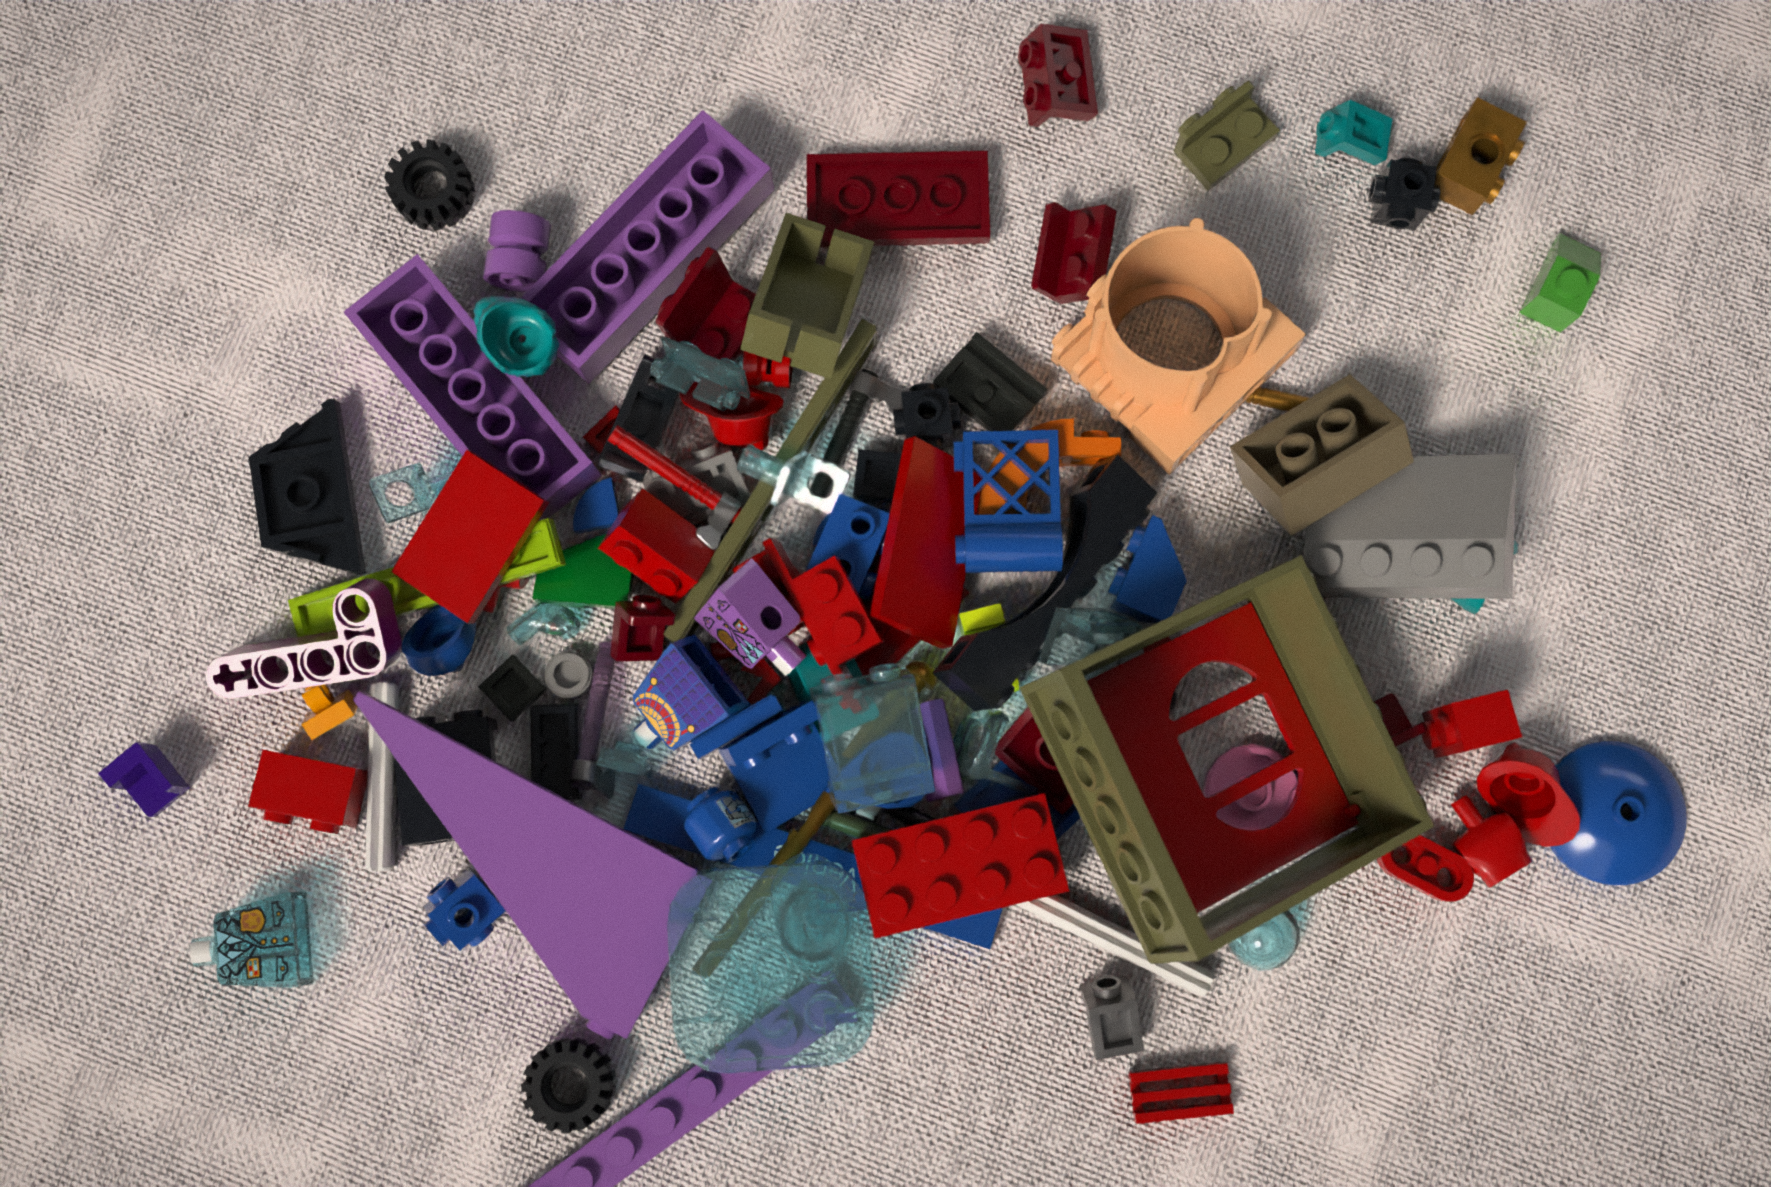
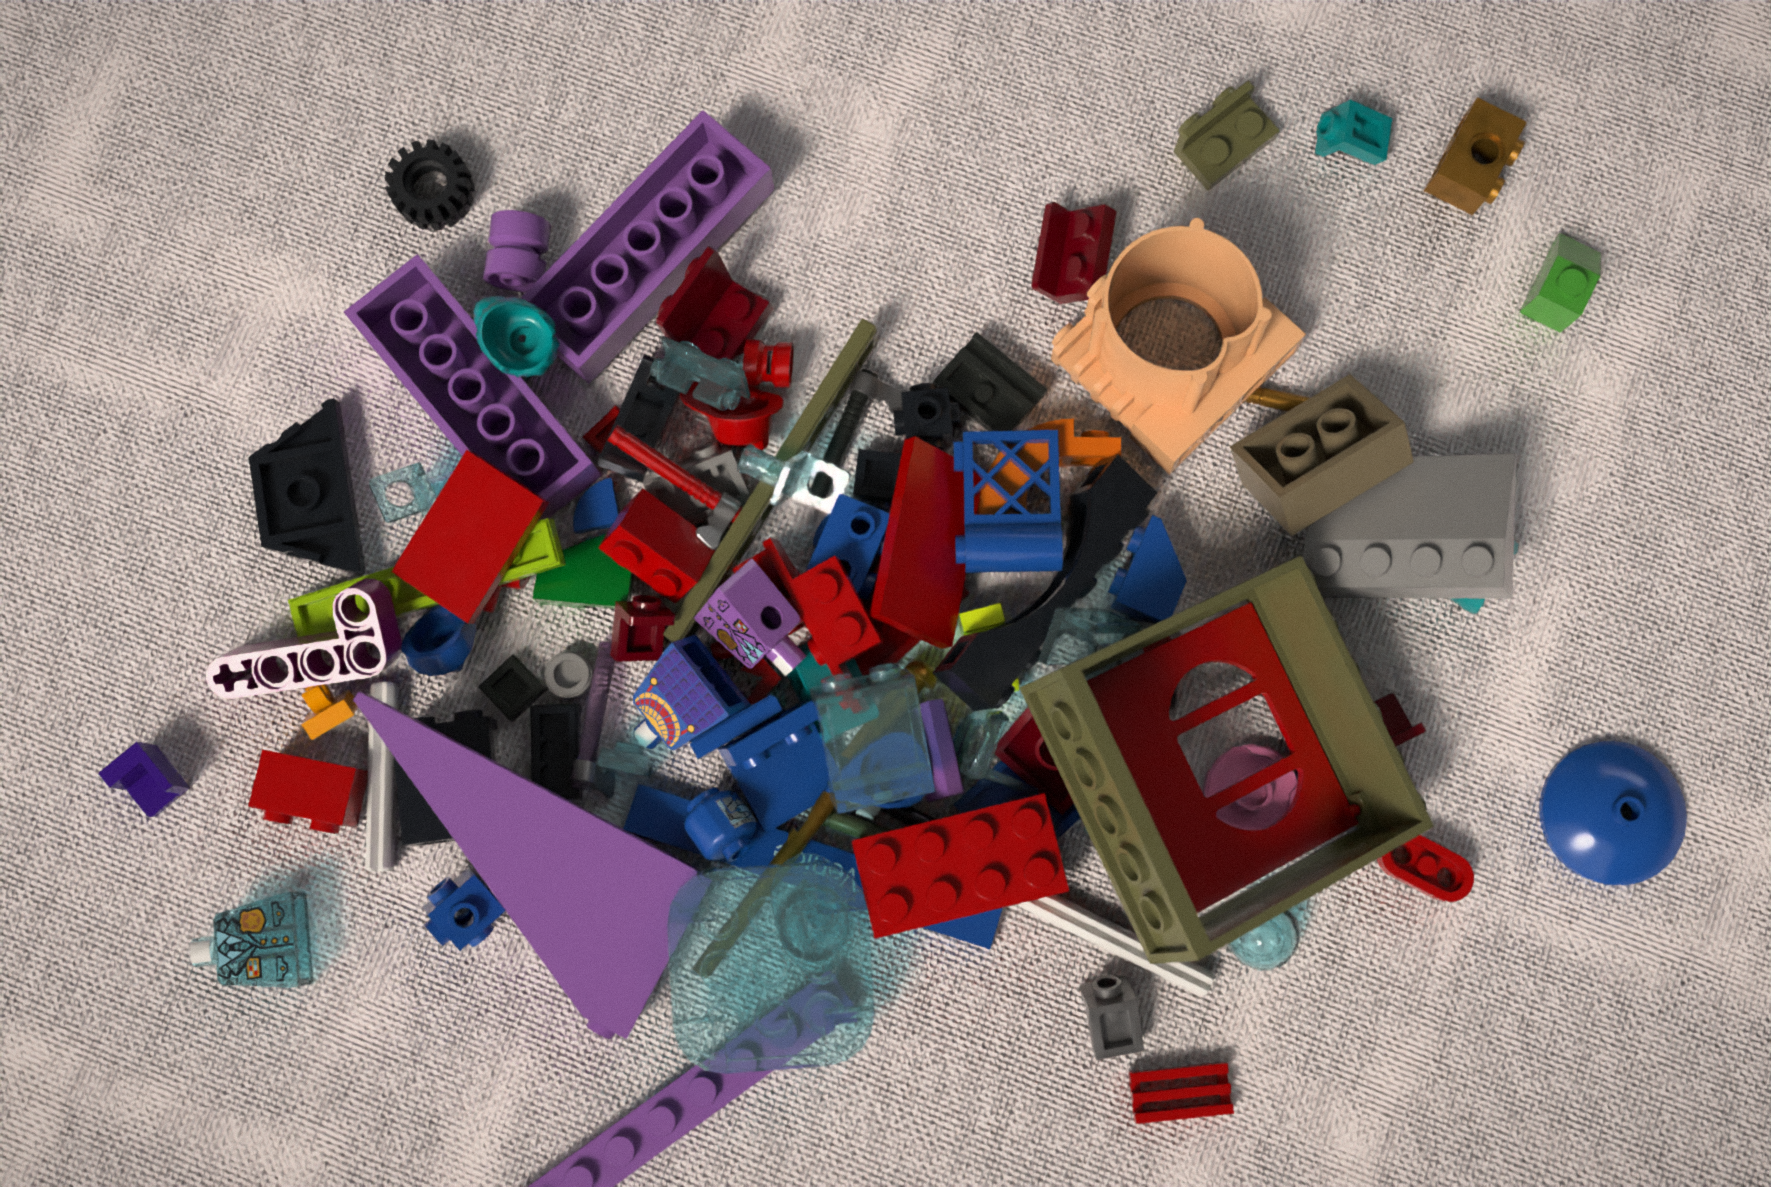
clear light blue arm [506,602,581,645] -> none
black tyre [521,1038,616,1133] -> none
olive piece [740,213,874,379] -> none
dark red plate [806,150,990,247] -> none
dark red bracket [1018,23,1098,127] -> none
black brick [1368,158,1441,231] -> none
red brick [1421,689,1523,759] -> none
red piece [1451,795,1533,888] -> none
red piece [1477,742,1580,847] -> none

